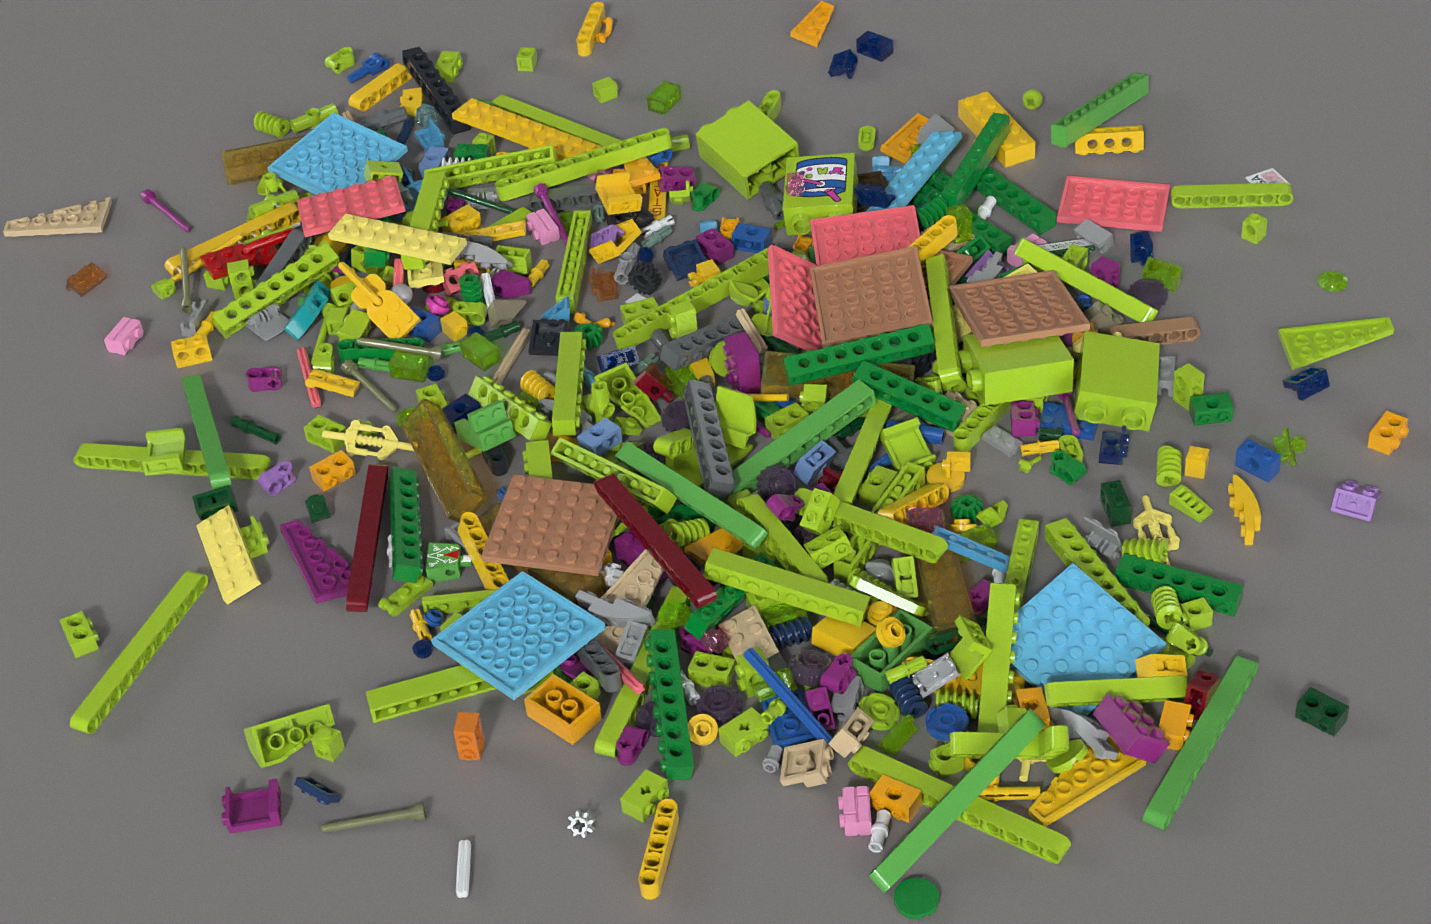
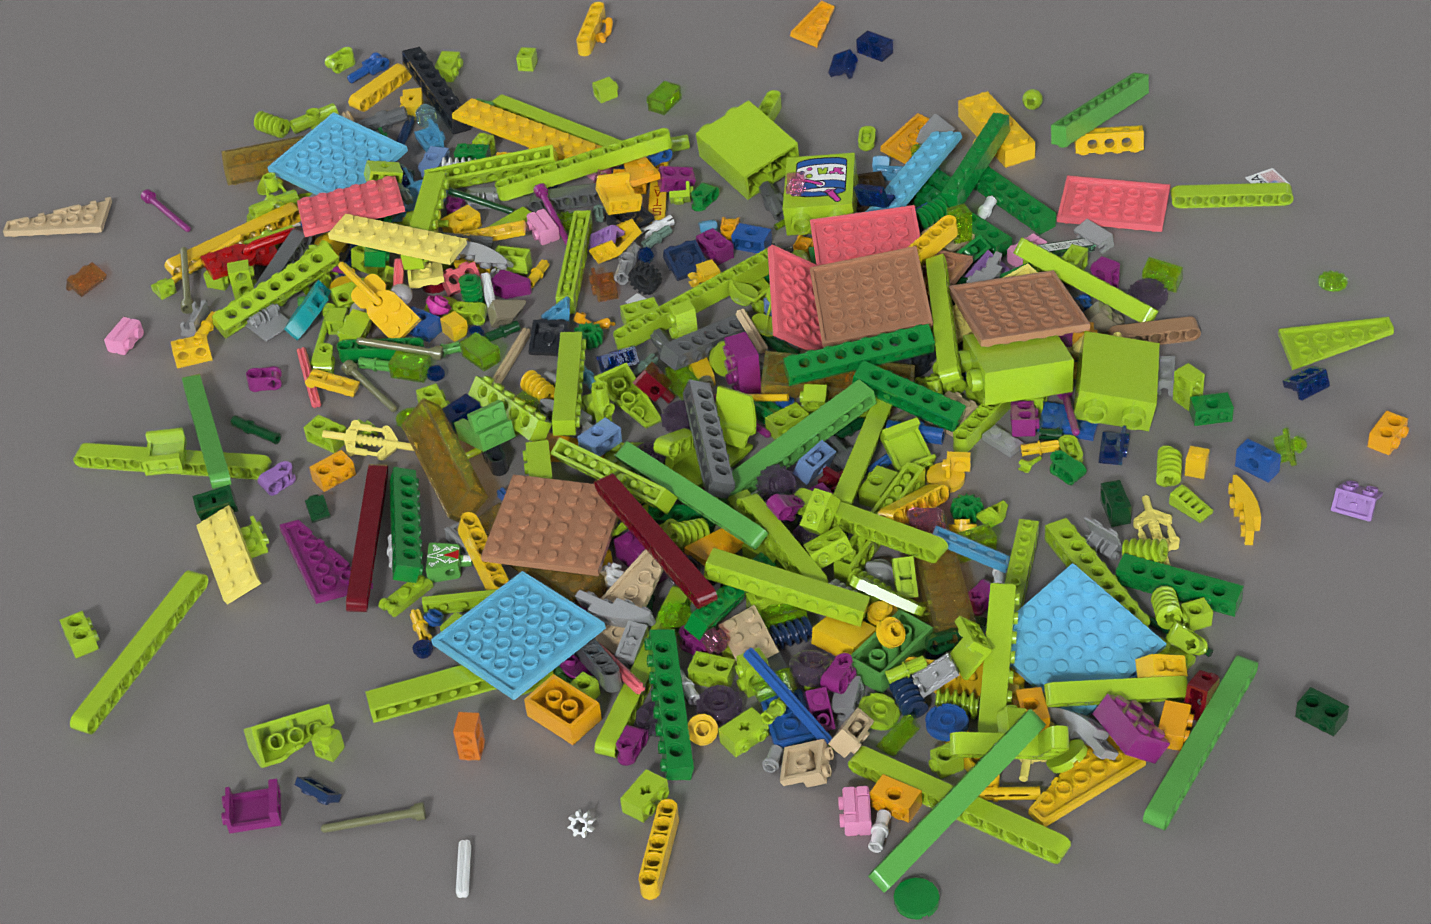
lime bracket [613,417,642,436] -> none
clear blue bracket [1130,231,1153,273] -> none
lime brick [1241,212,1268,244] -> none

